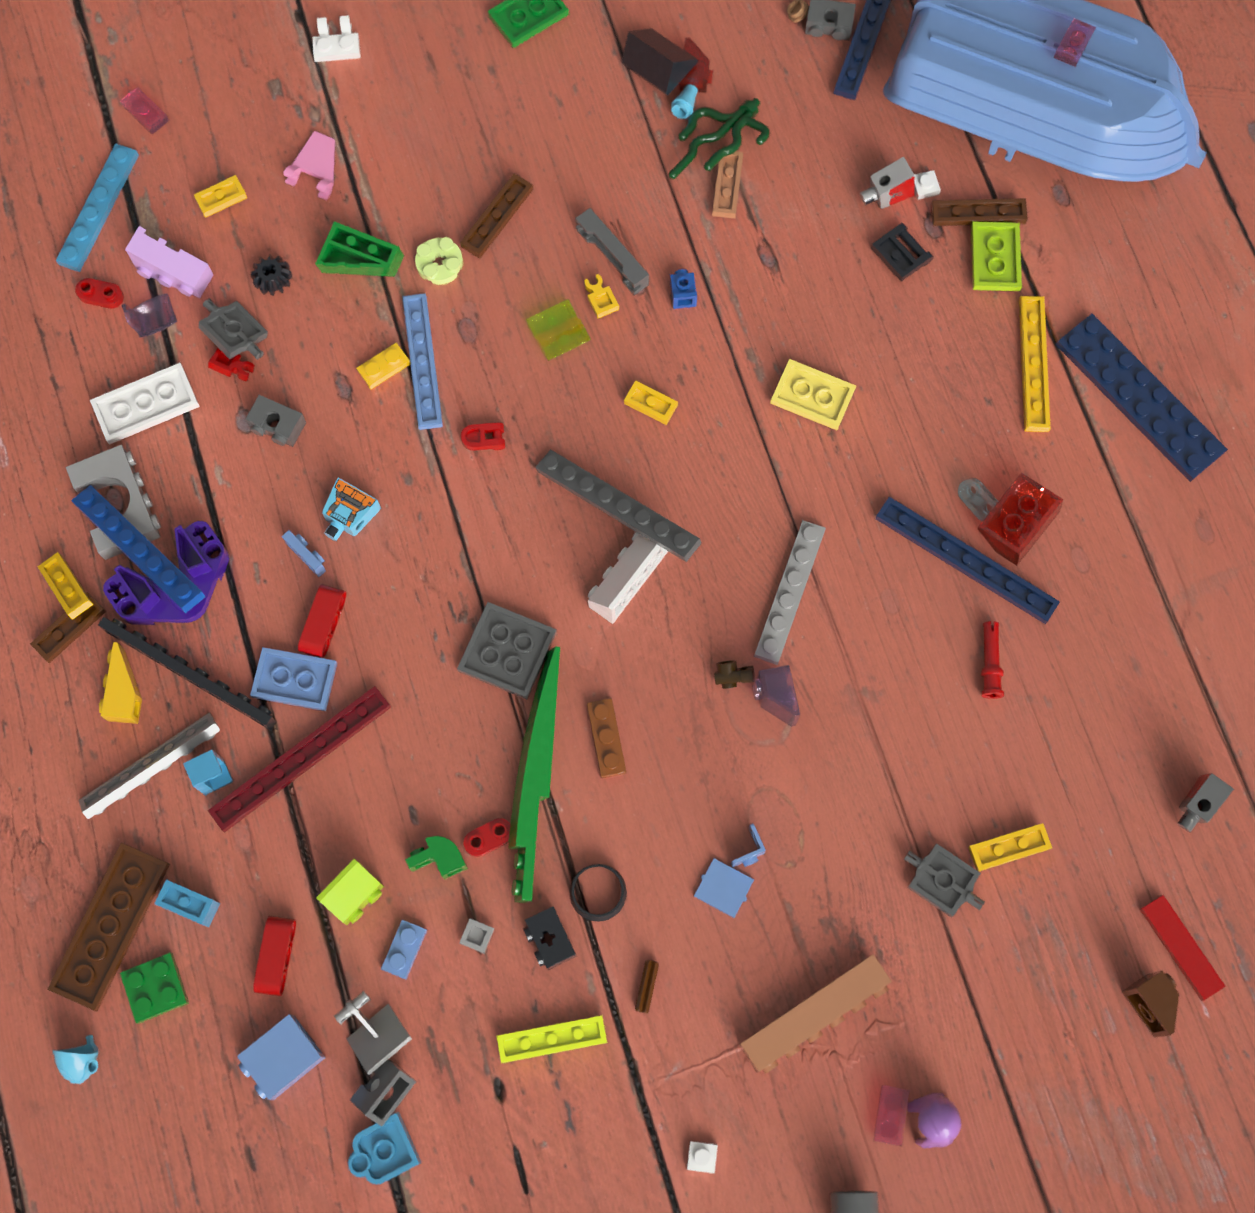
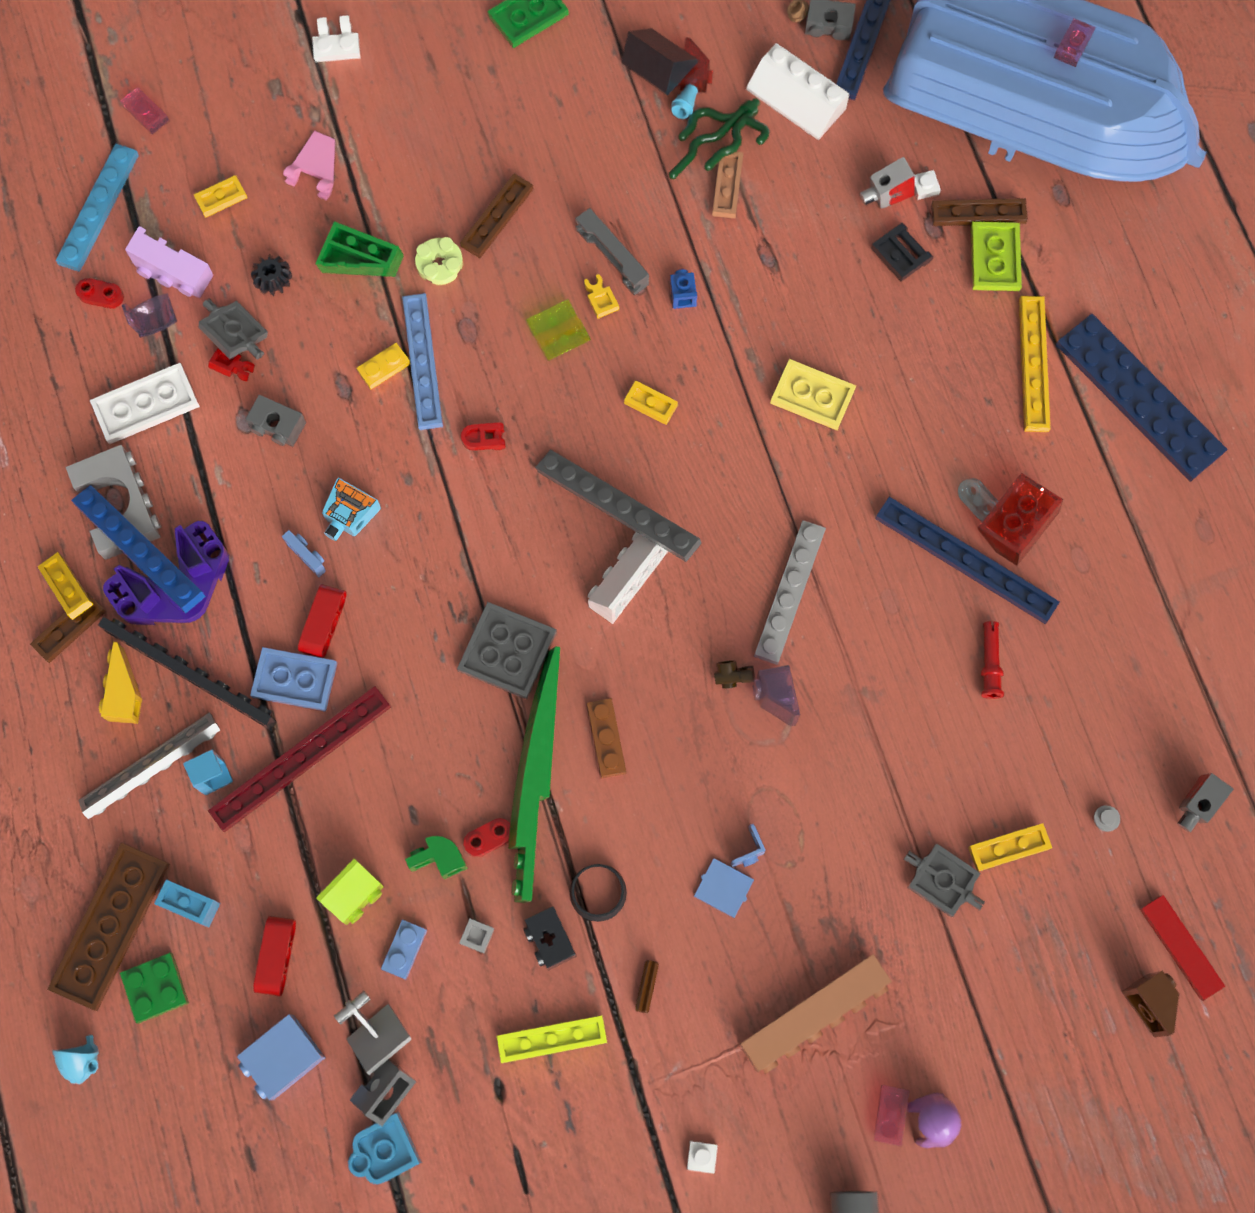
none -> white slope [746,43,849,140]
none -> light grey plate [1093,805,1120,832]

